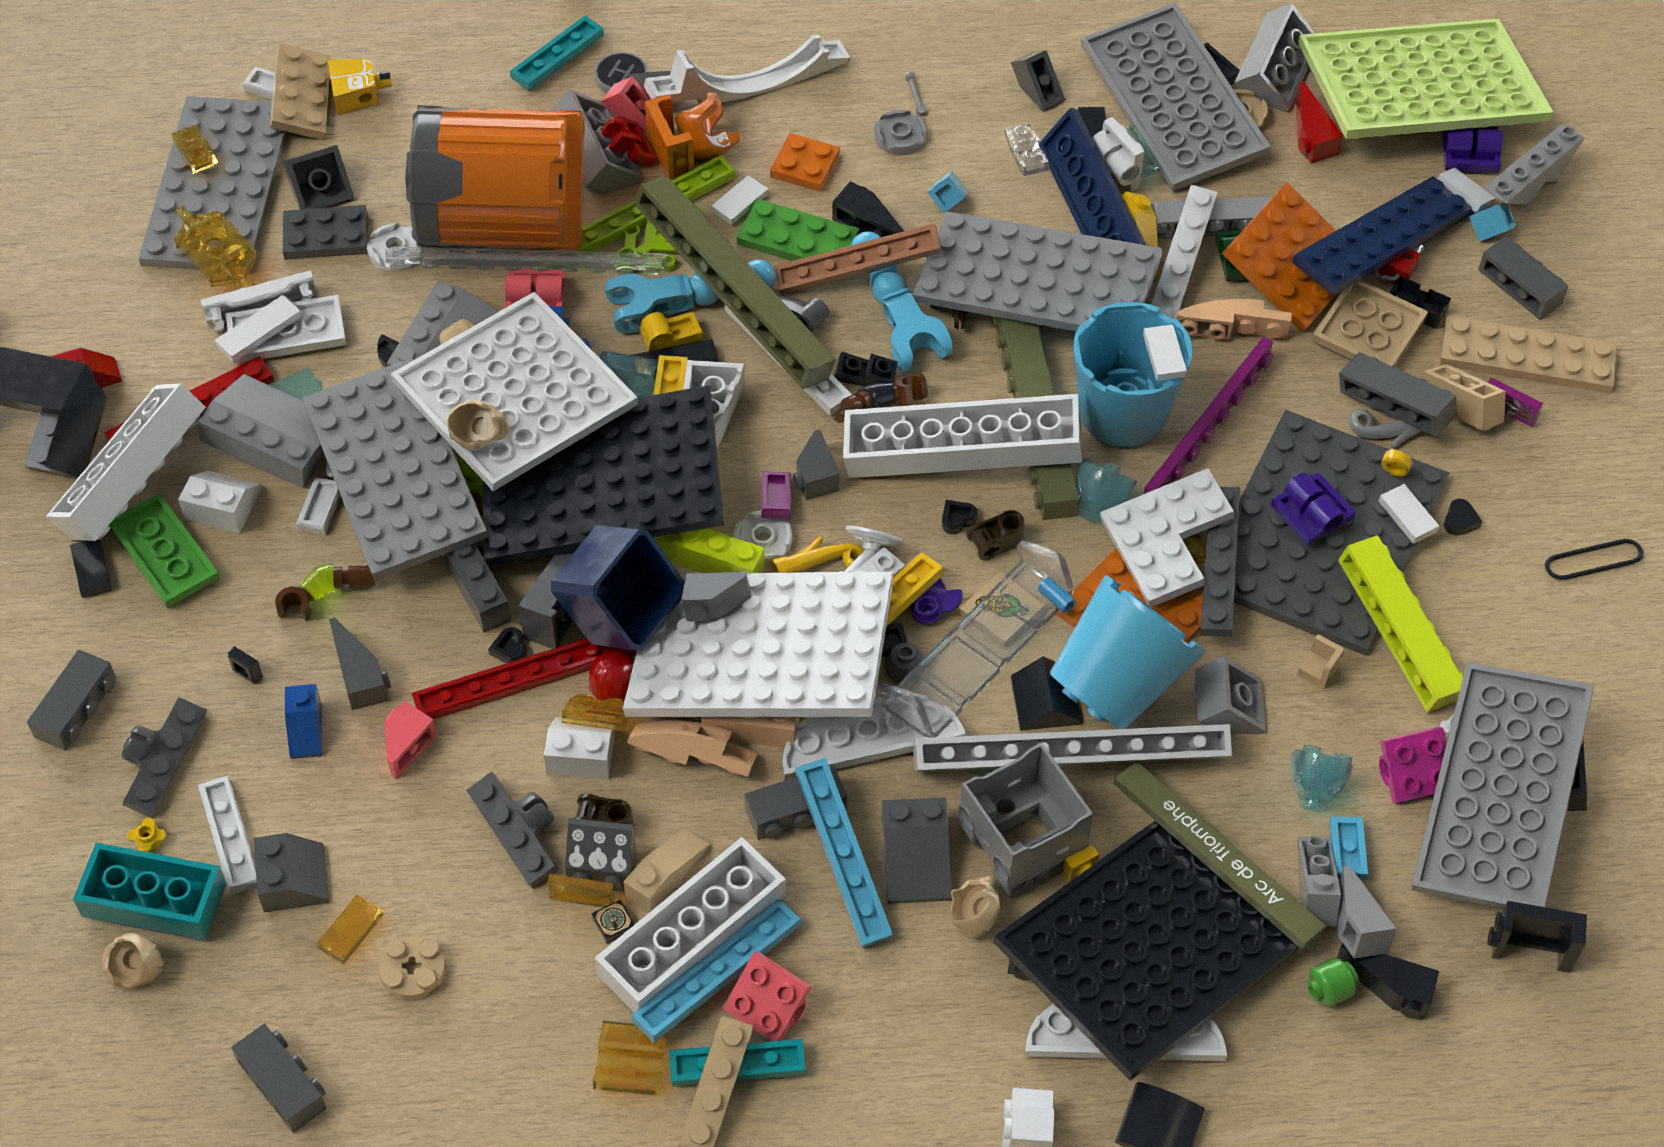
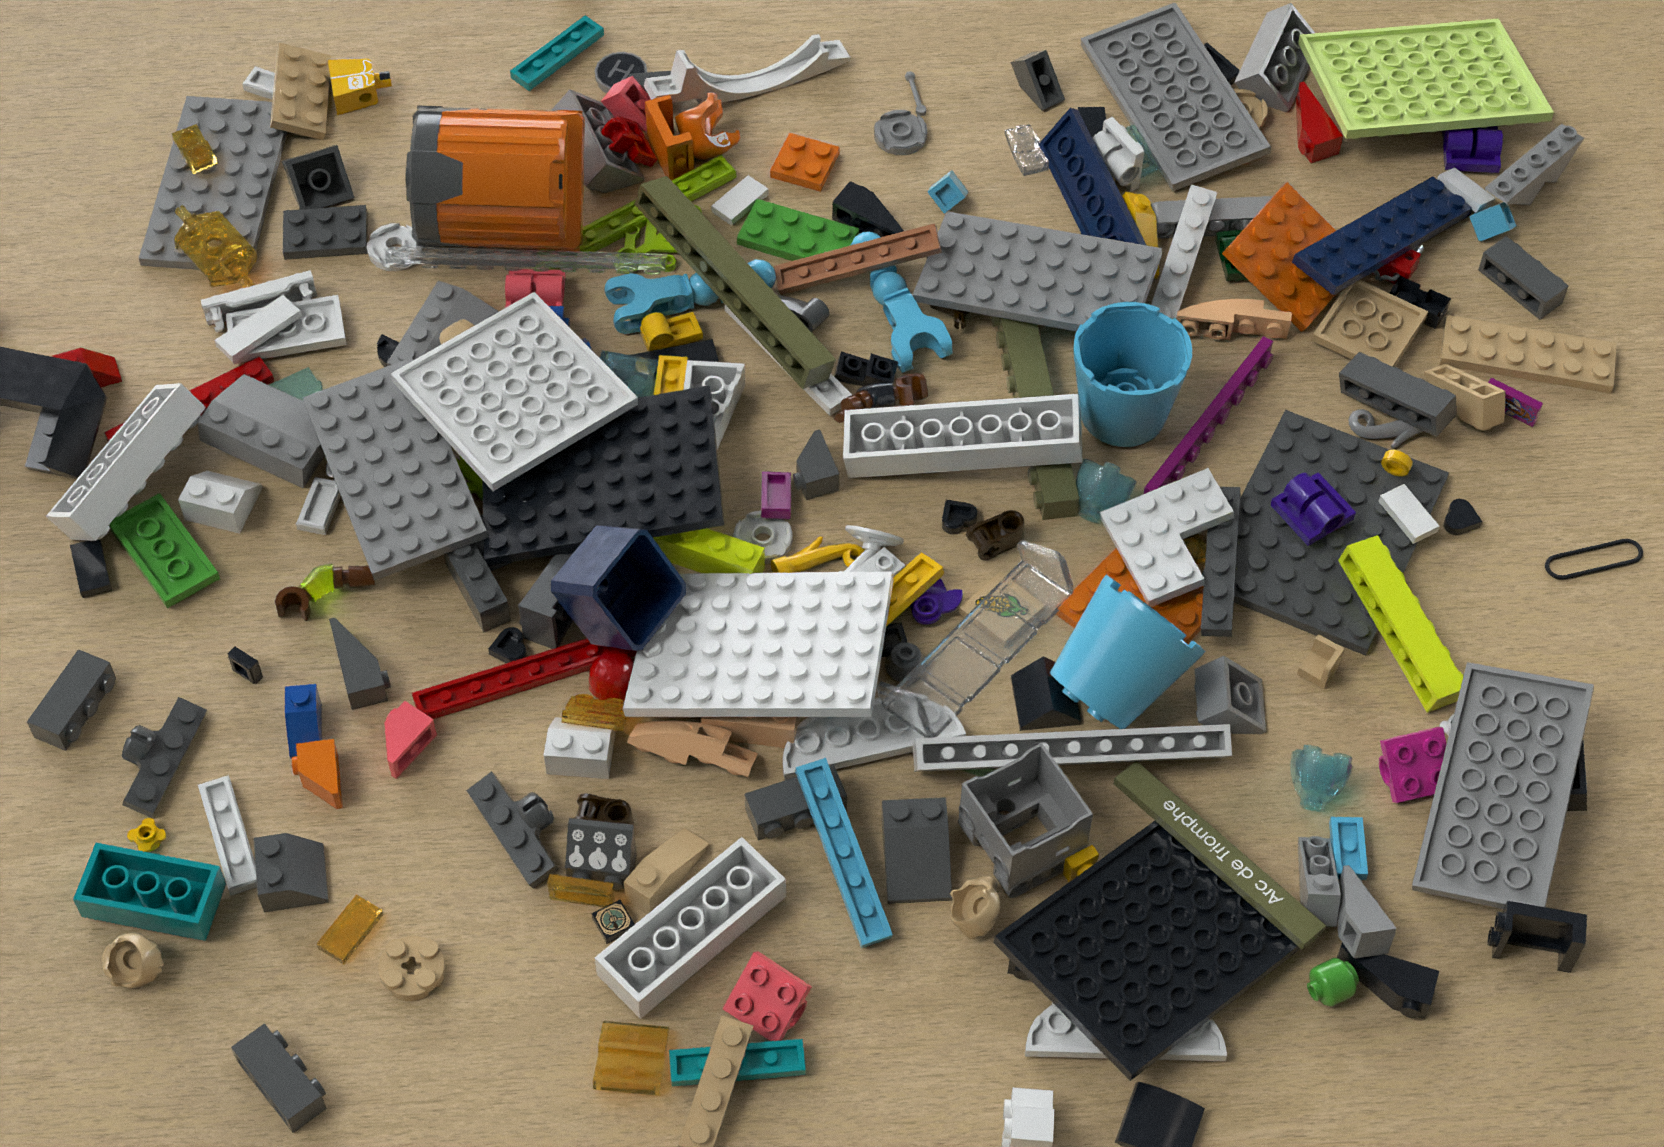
tan hair [447,400,510,451] -> none
medium azure plate [632,899,801,1043] -> none
dark grey slope [681,572,751,621] -> none
dark azure piece [1037,577,1076,614] -> none
white tile [1143,325,1187,381] -> none
none -> orange slope [292,739,343,809]

